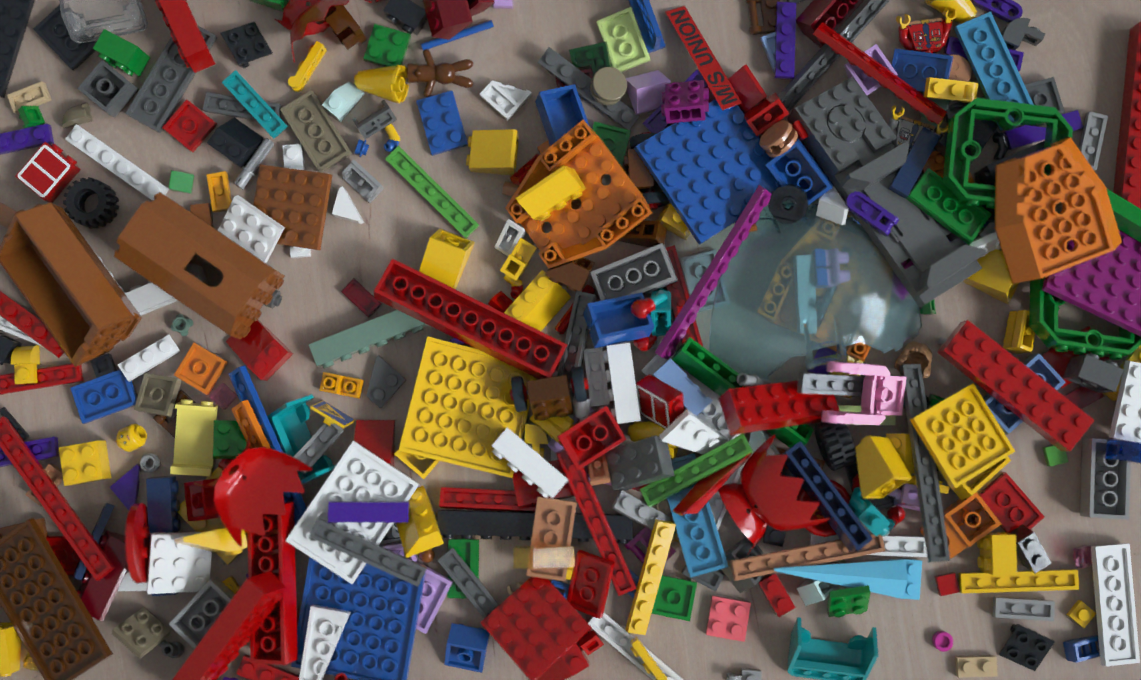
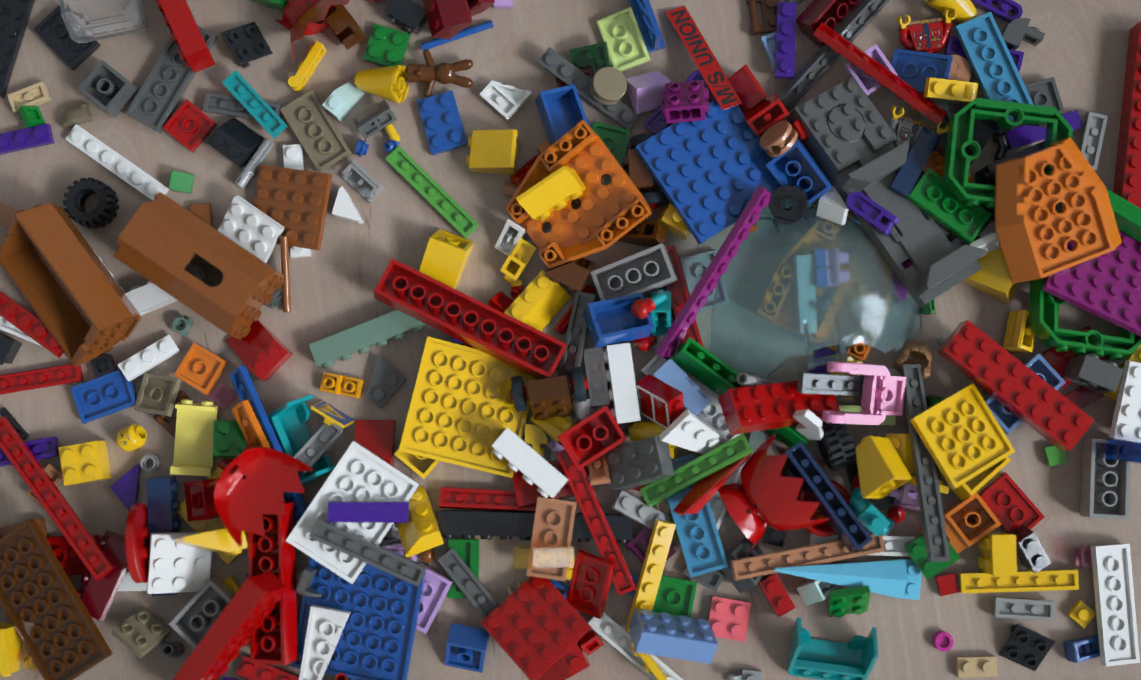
yellow brick [11,345,40,384] -> none
red brick [15,142,81,203] -> none
dark blue tile [73,502,114,580] -> none
green brick [93,29,151,77] -> none
light orange plate [206,171,232,213] -> none
dark red tile [341,278,382,318] -> none
none -> dark orange bar [280,236,291,312]
none -> dark grey plate [296,566,322,597]
none -> medium blue brick [629,609,718,664]
none -> white tile [793,410,824,441]
none -> green plate [904,533,961,580]

